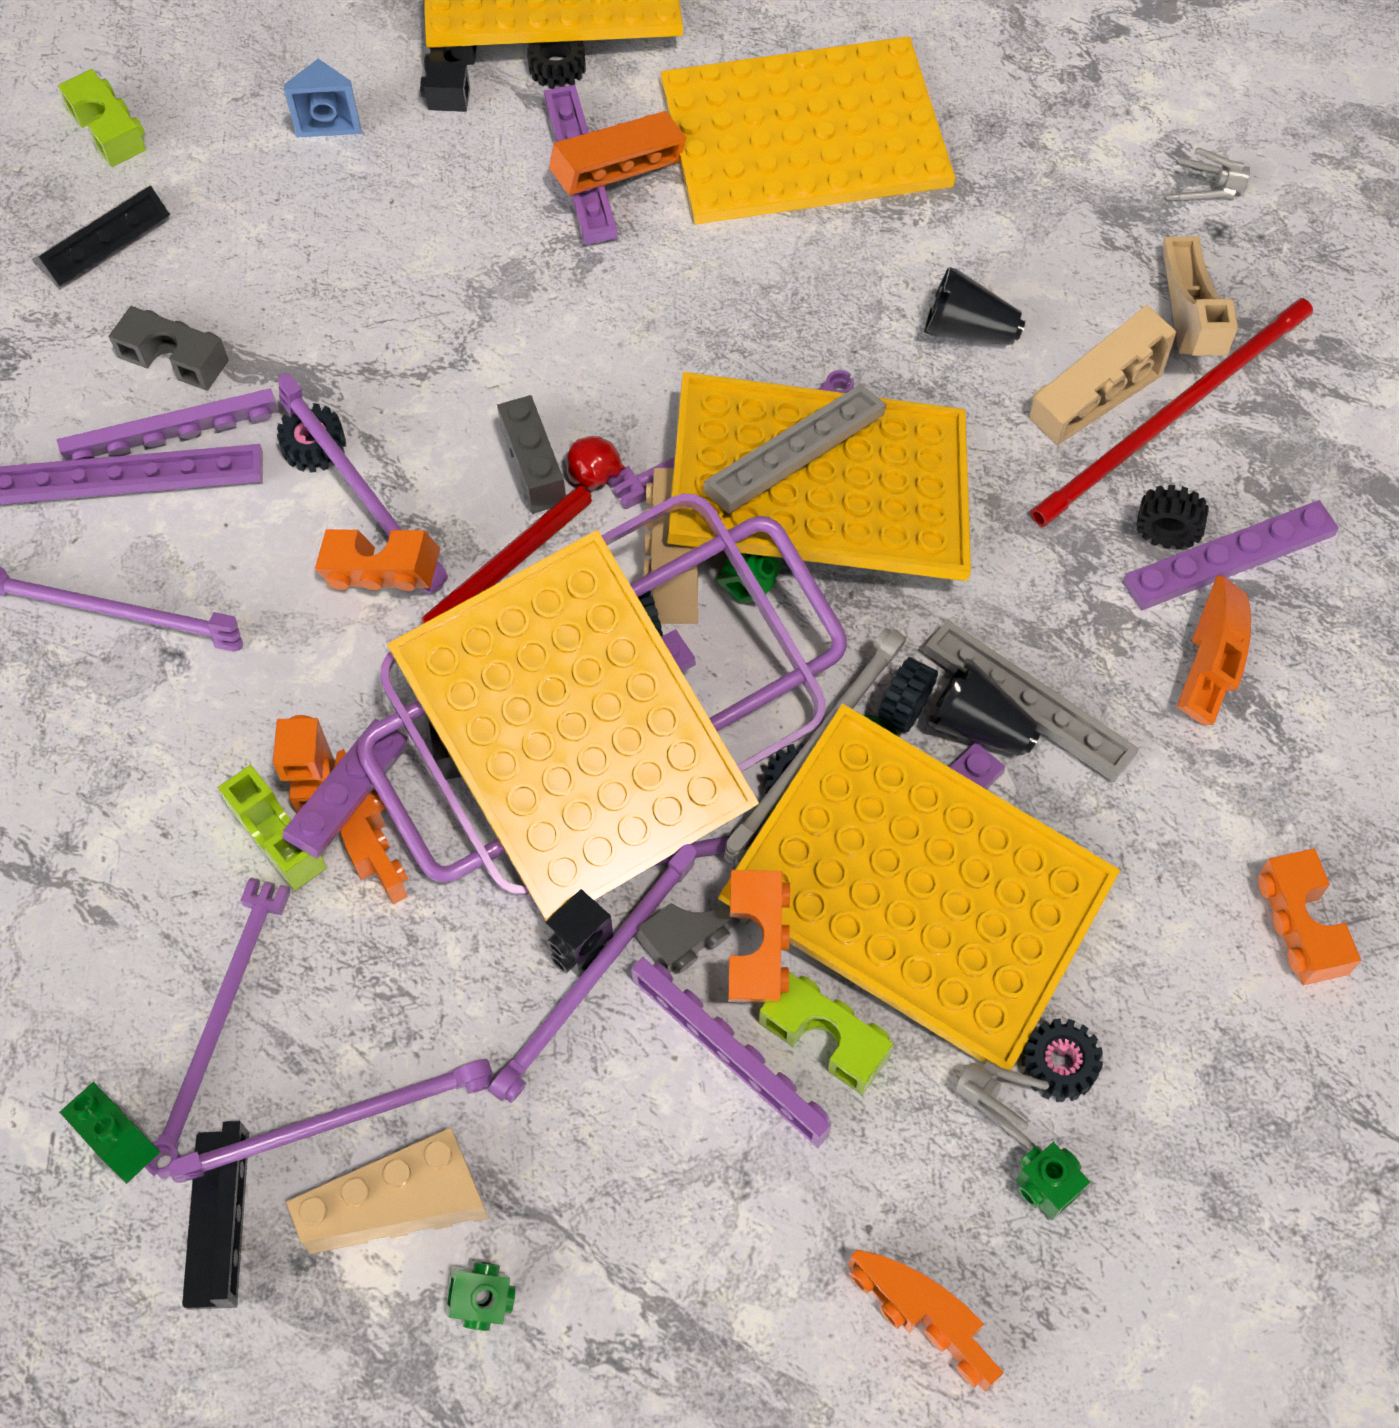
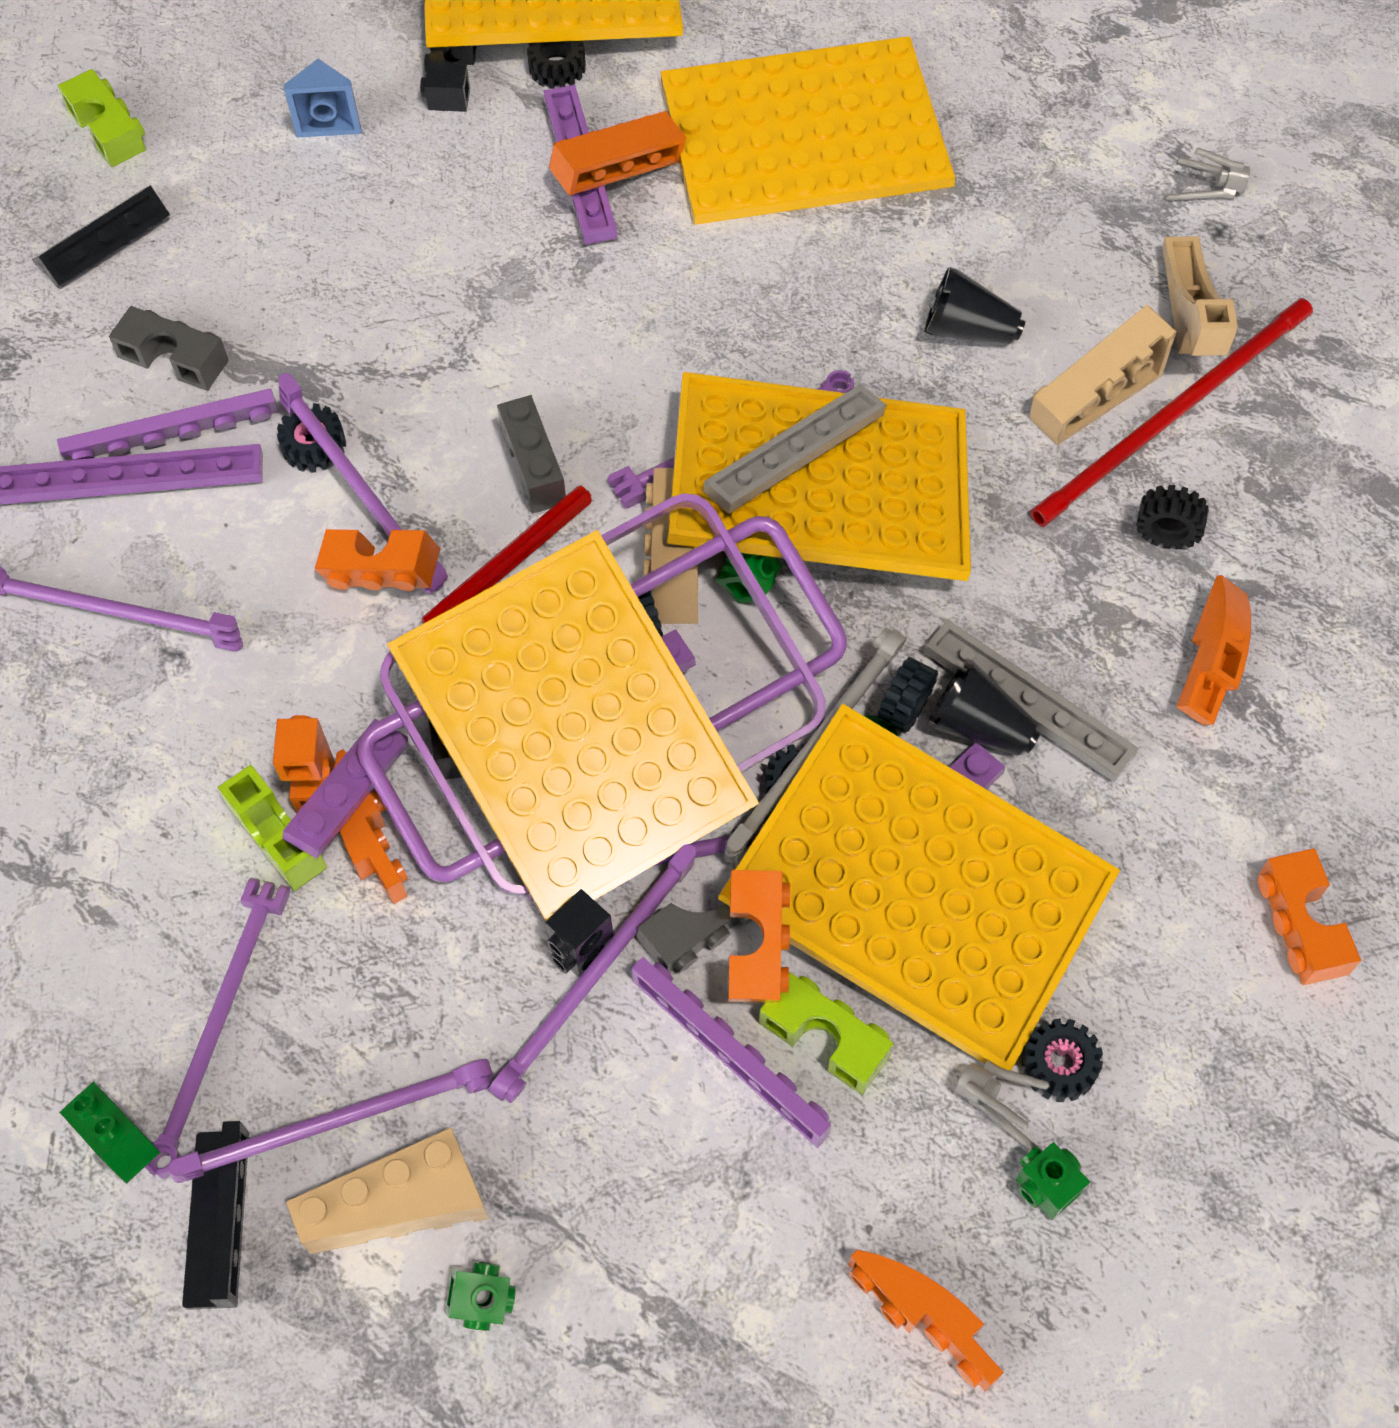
red hair [566,436,626,491] -> none
medium lavender plate [1123,500,1339,611] -> none

